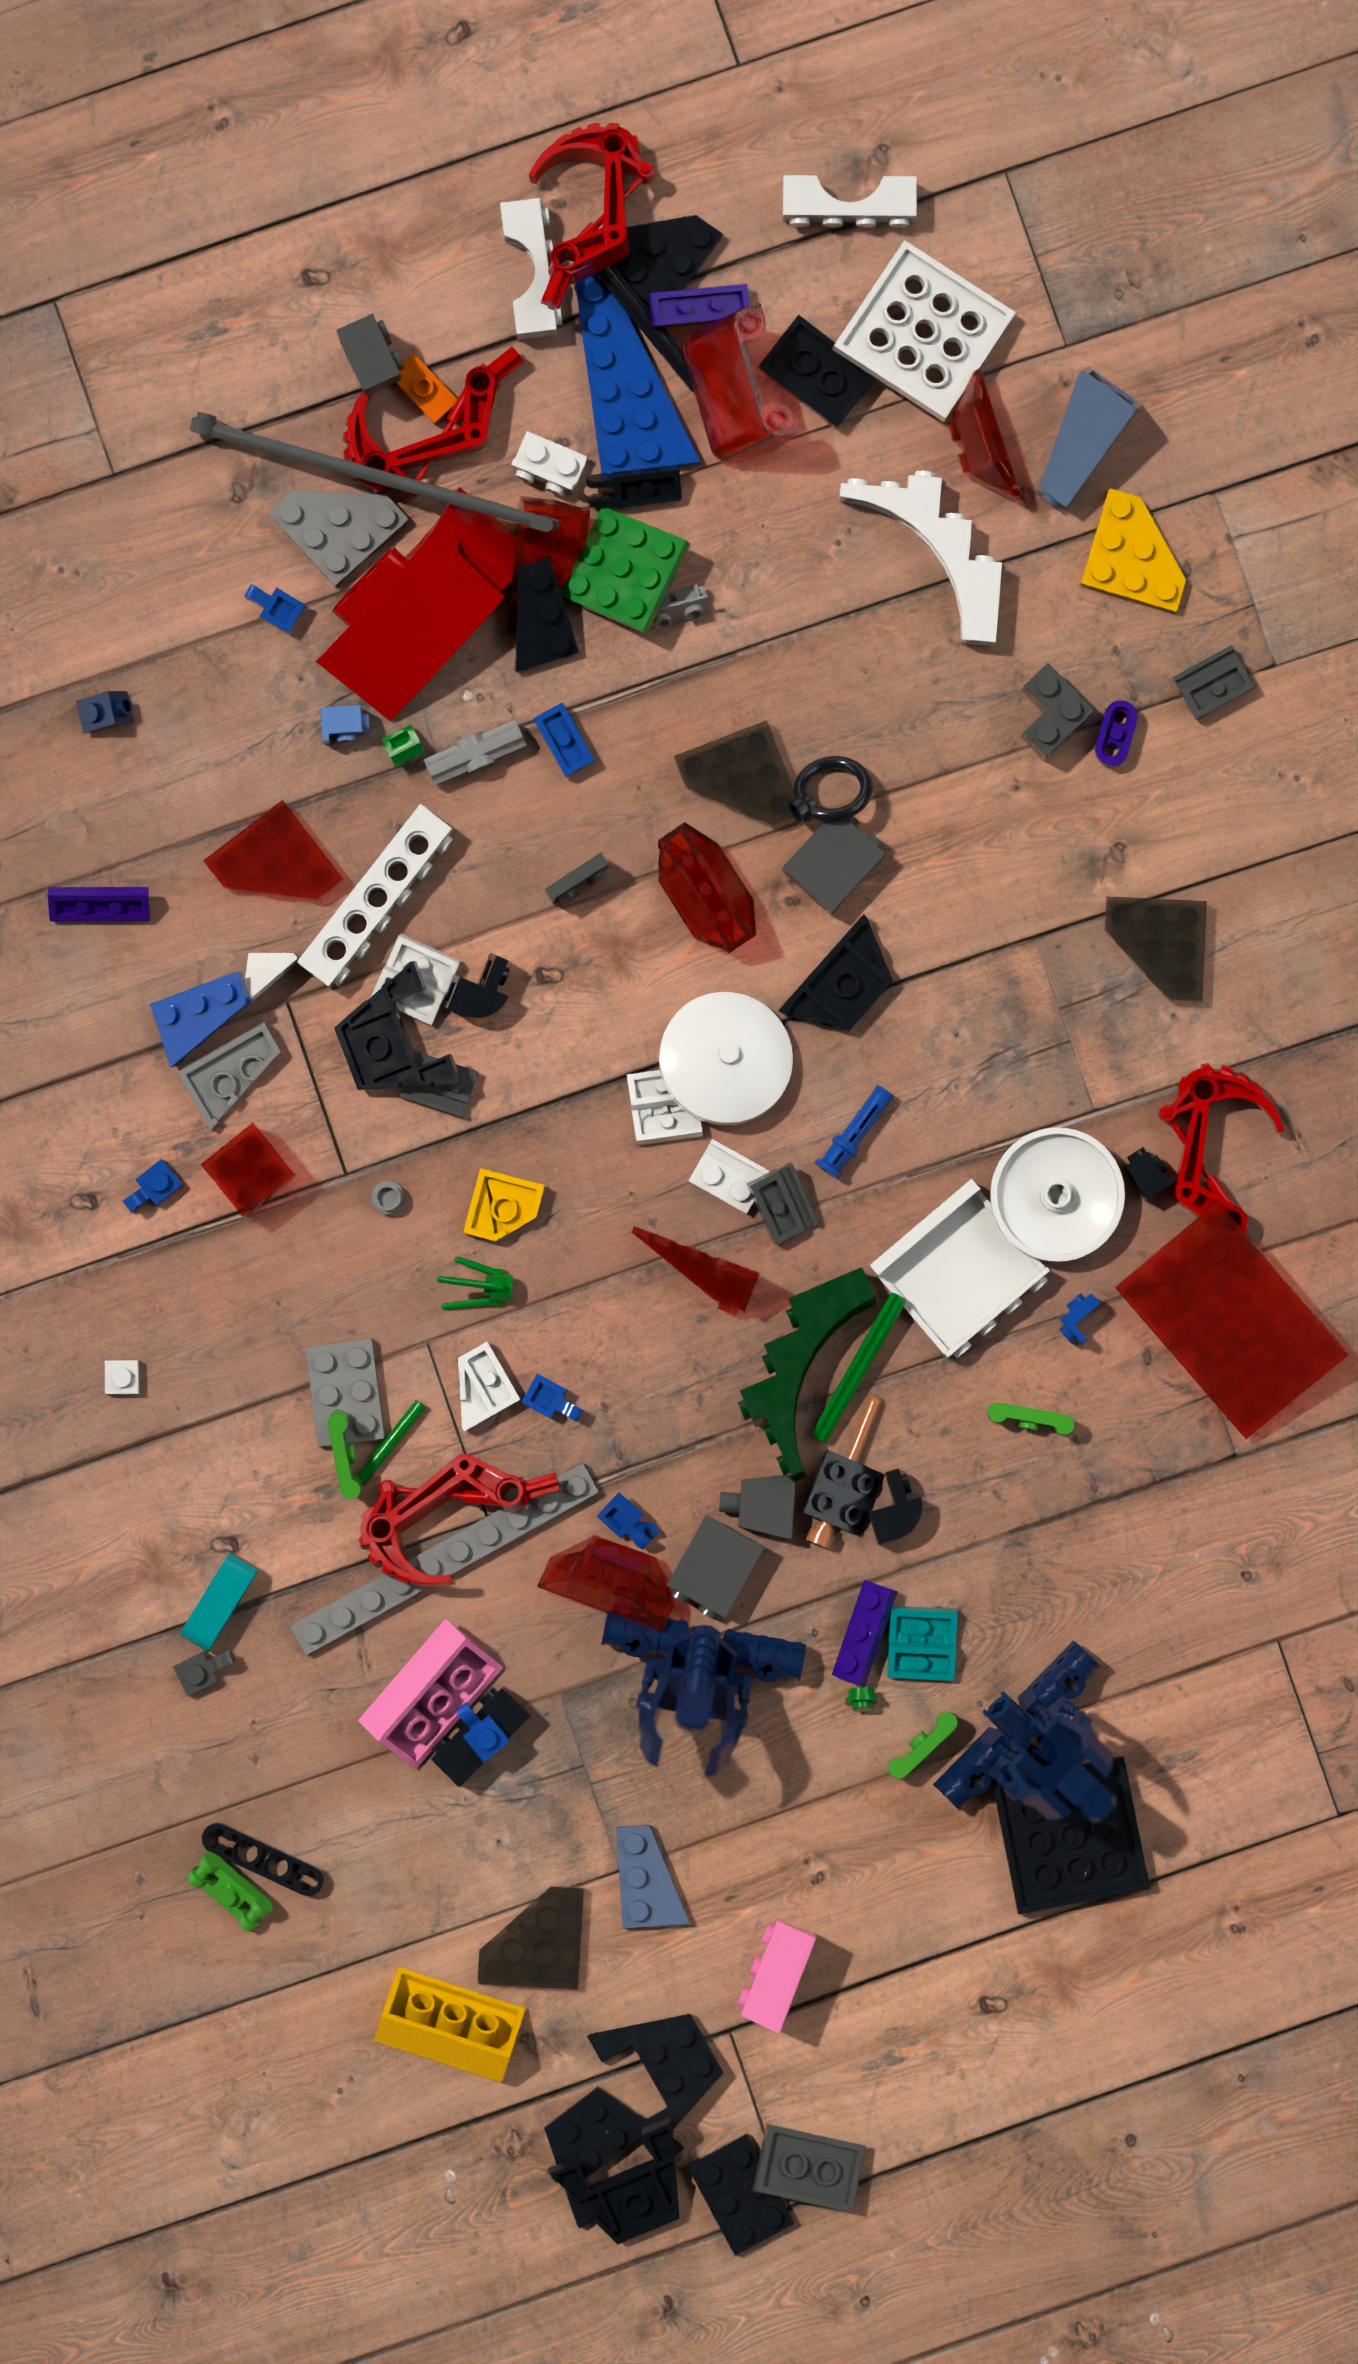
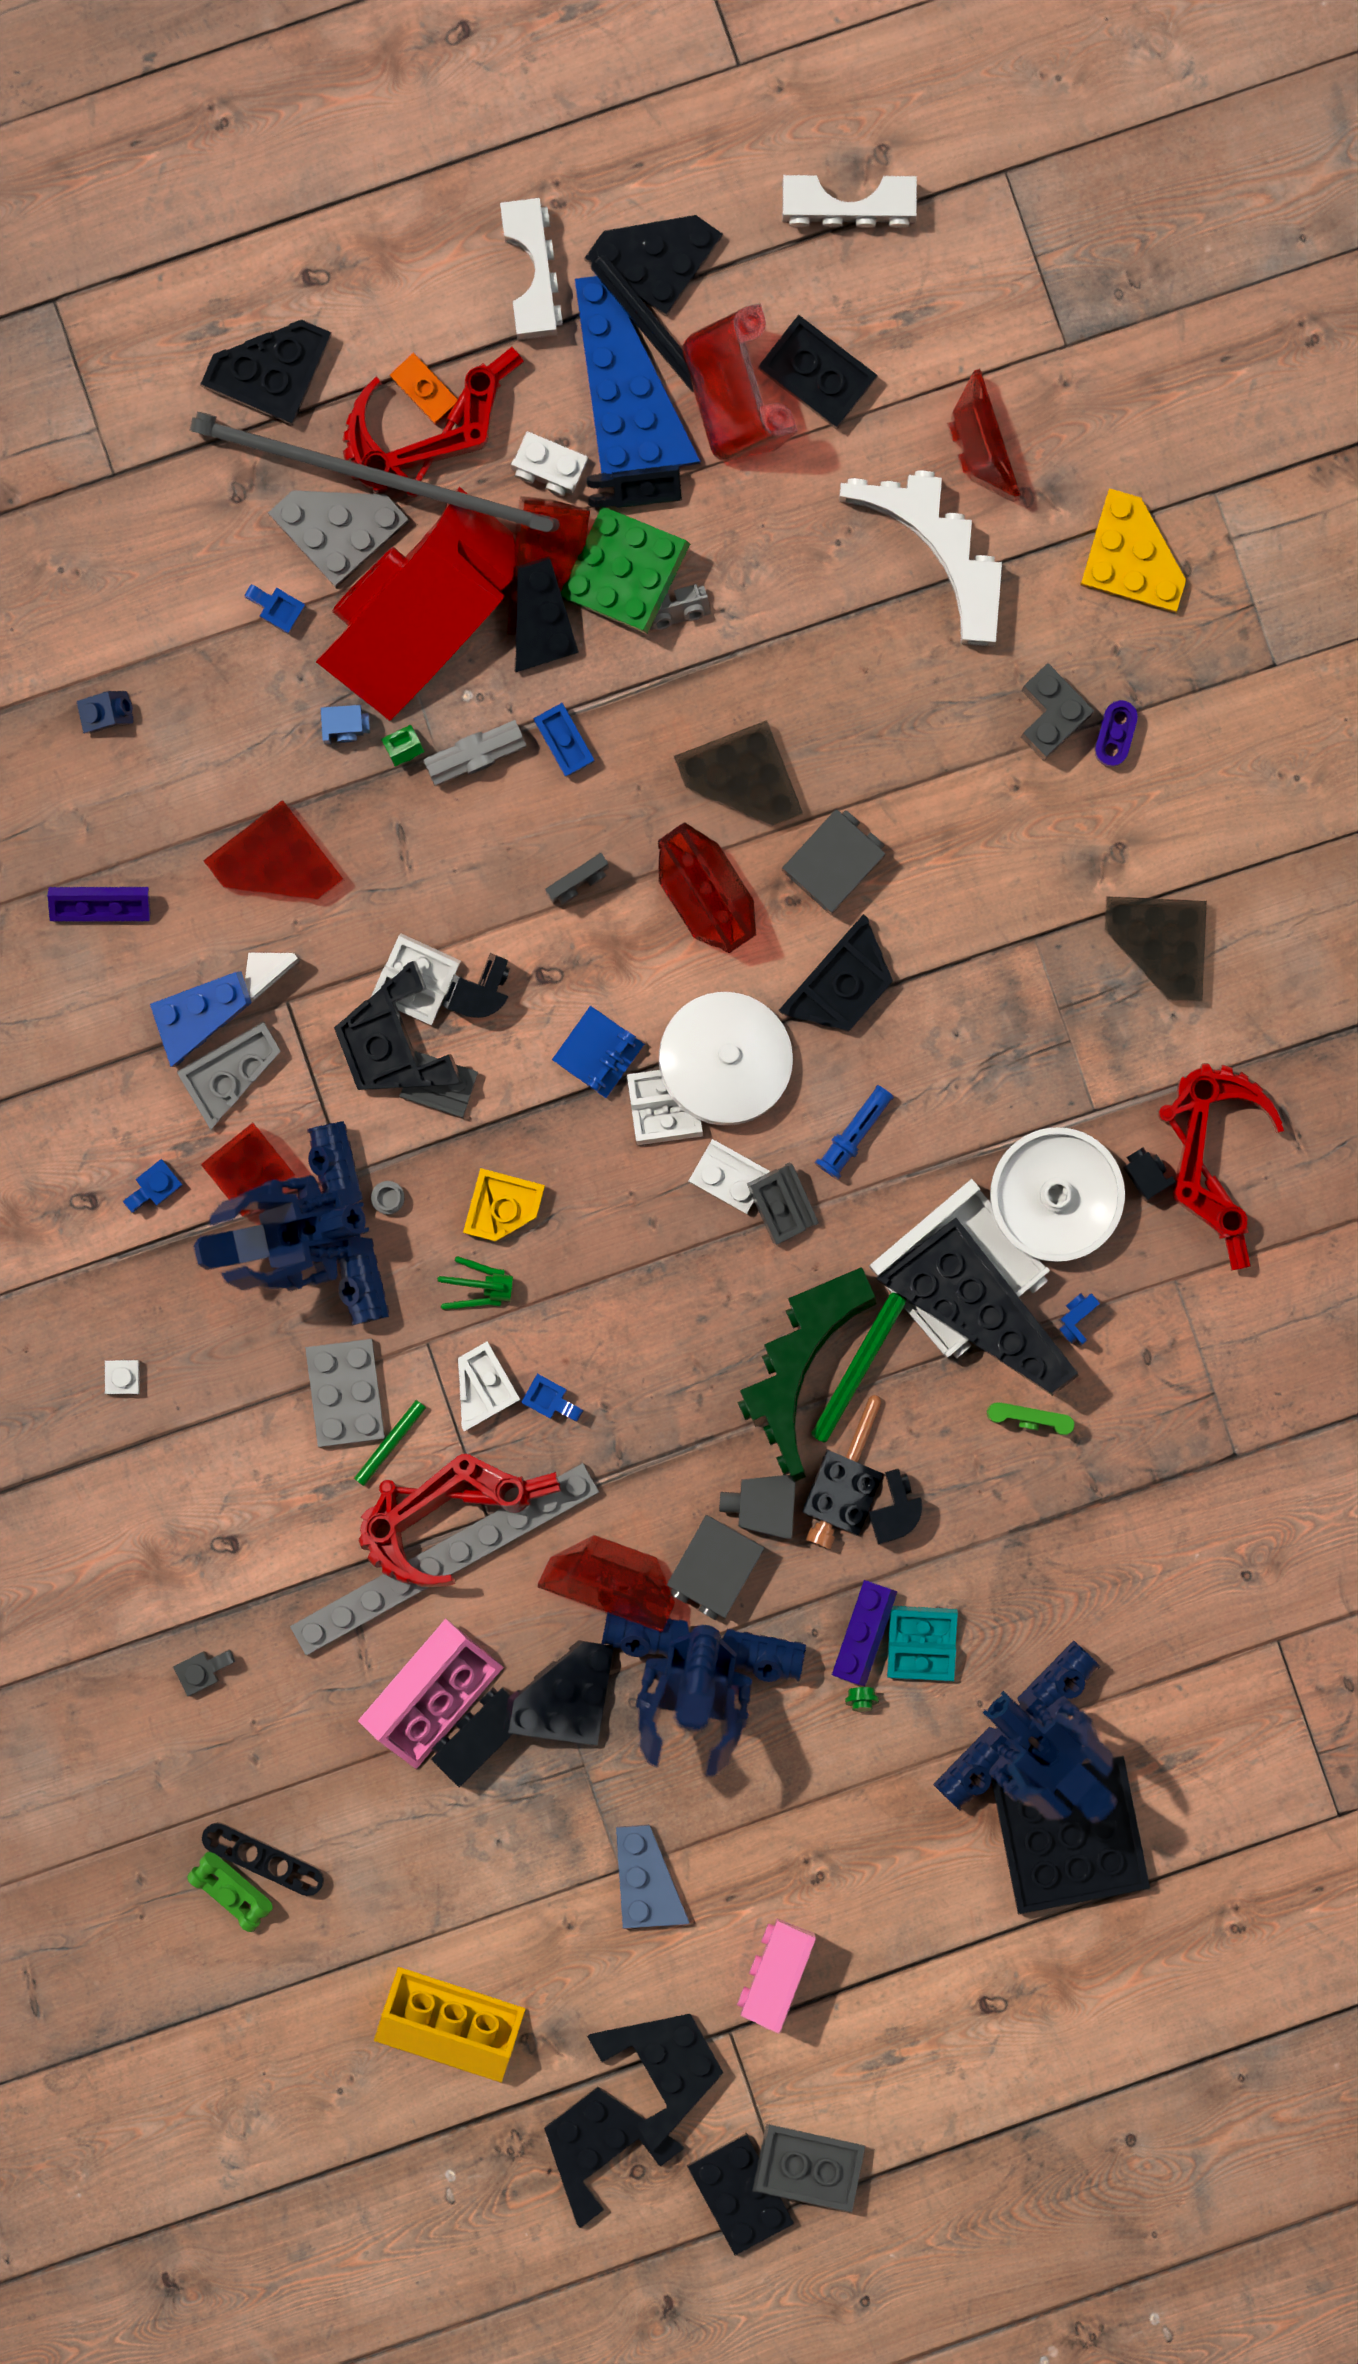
teal beam [179,1552,259,1652] -> none
white brick [297,804,454,989] -> none
bright green plate [328,1410,362,1499] -> none
dark grey brick [336,314,404,396] -> none
blue plate [456,1702,510,1762] -> none
clear smoke plate [477,1886,584,1990] -> none
red piece [529,123,655,310] -> none
black wing [548,2117,679,2245] -> none
blue plate [597,1492,659,1550] -> none
clear red wedge [631,1226,759,1316] -> none
dark purple plate [648,284,752,328] -> none
black piece [788,756,873,825] -> none
white piece [832,240,1016,422] -> none
bright green plate [887,1711,958,1779] -> none
sand blue slope [1039,366,1142,508] -> none
clear red plate [1115,1200,1349,1439] -> none
dark grey plate [1172,645,1255,720] -> none
none -> dark blue piece [194,1121,389,1325]
none -> black plate [200,319,332,426]
none -> black plate [503,1640,614,1745]
none -> blue hinge [552,1005,645,1098]
none -> black wing [876,1218,1079,1396]

